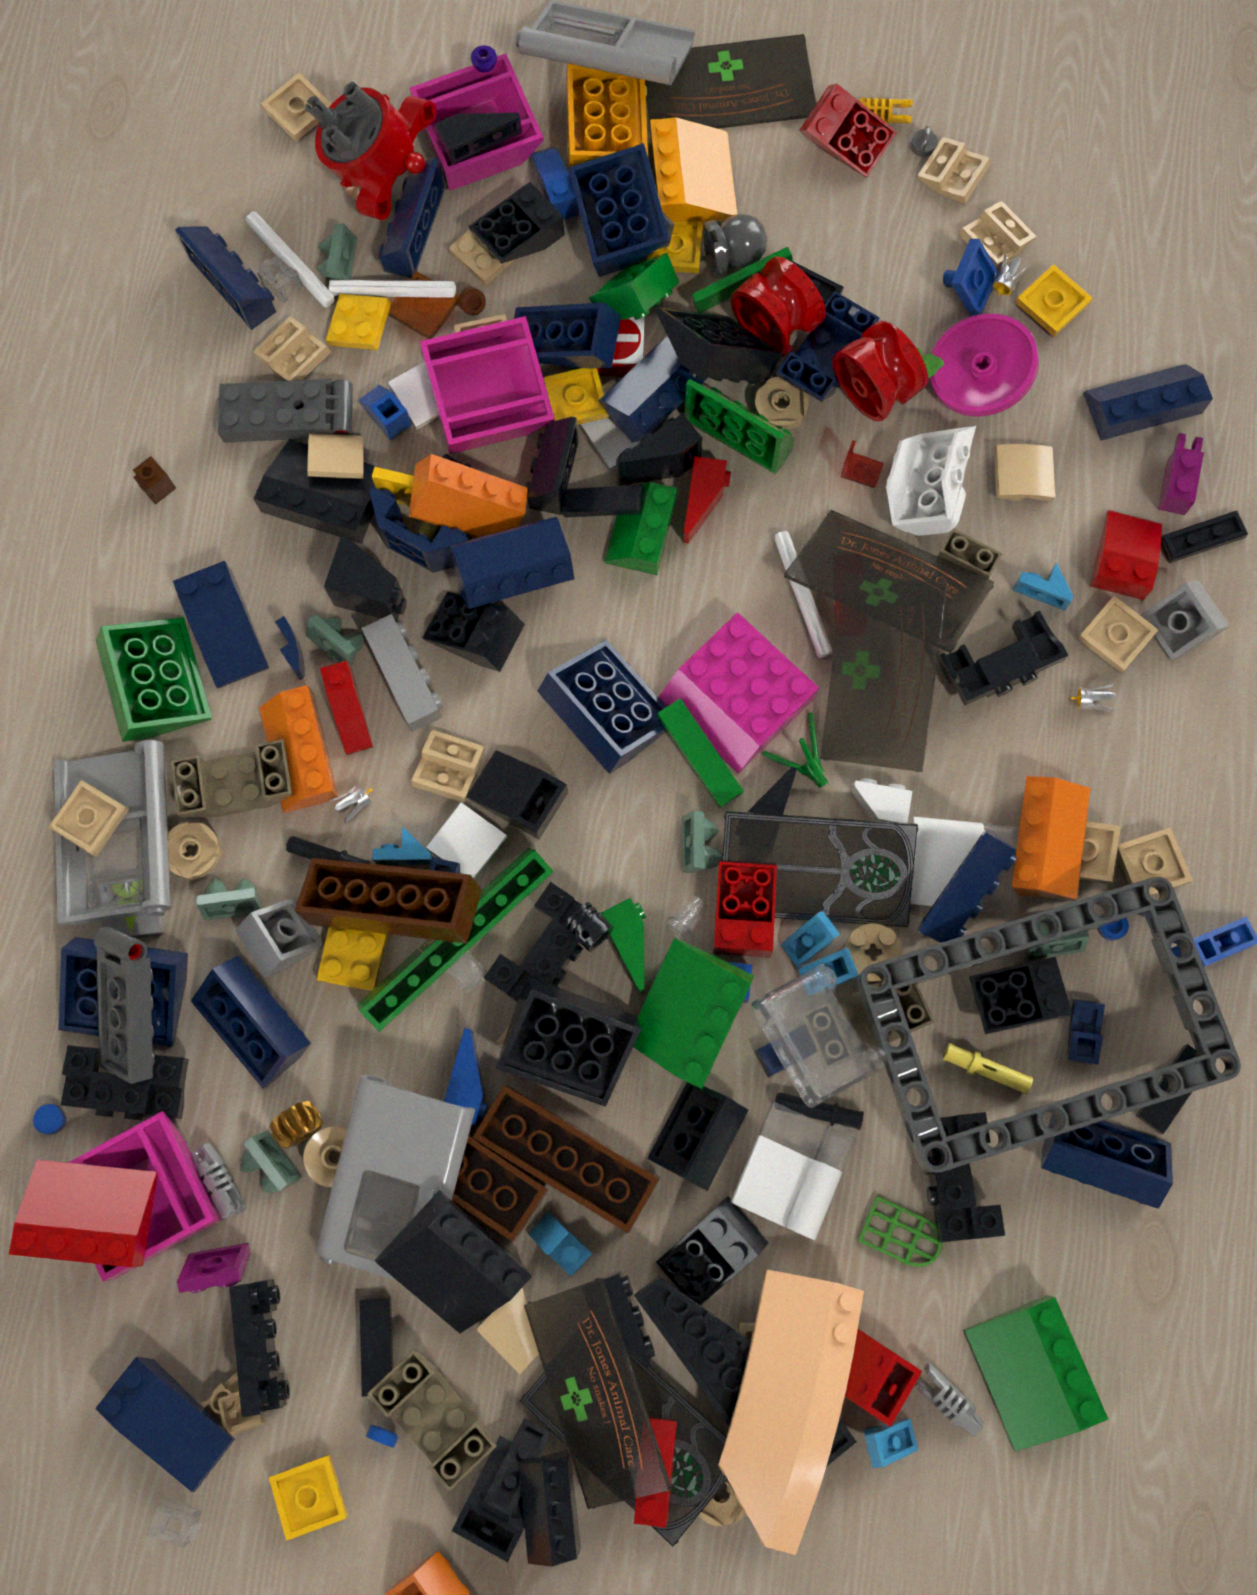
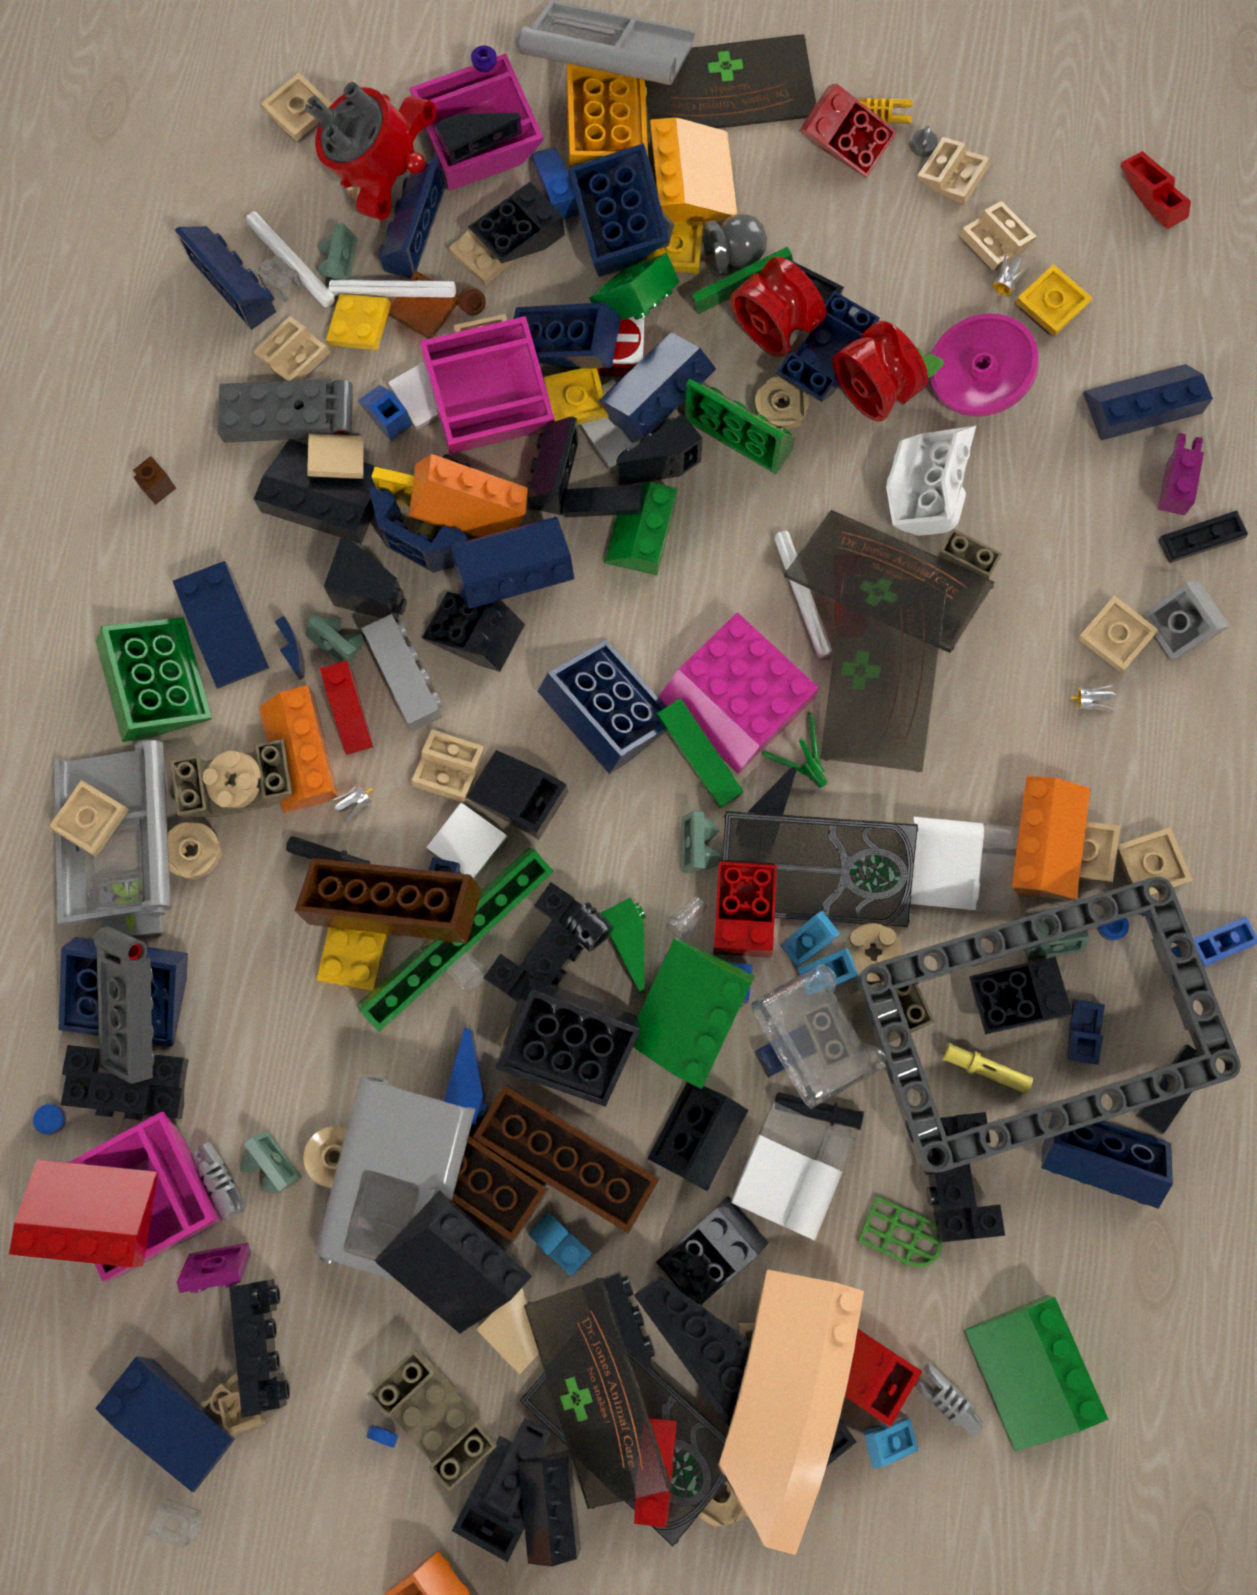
dark blue slope [191,956,311,1089] -> none
sand green tile [197,877,262,921] -> none
light grey slope [235,897,324,978] -> none
yellow plate [268,1454,348,1541] -> none
pearl gold gear [269,1101,323,1148] -> none
black tile [359,1298,393,1397] -> none
dark azure slope [372,826,432,865] -> none
black slope [656,307,782,384] -> none
red slope [683,456,731,544] -> none
clear red bracket [841,440,884,488] -> none
white slope [851,778,912,824] -> none
dark blue slope [918,828,1017,943] -> none
black bracket [937,610,1069,706] -> none
blue tile [943,239,999,317] -> none
tan slope [994,444,1055,502] -> none
dark azure slope [1013,563,1073,611] -> none
red slope [1090,510,1162,600] -> none
none -> tan plate [203,750,261,808]
none -> red slope [1120,151,1191,229]

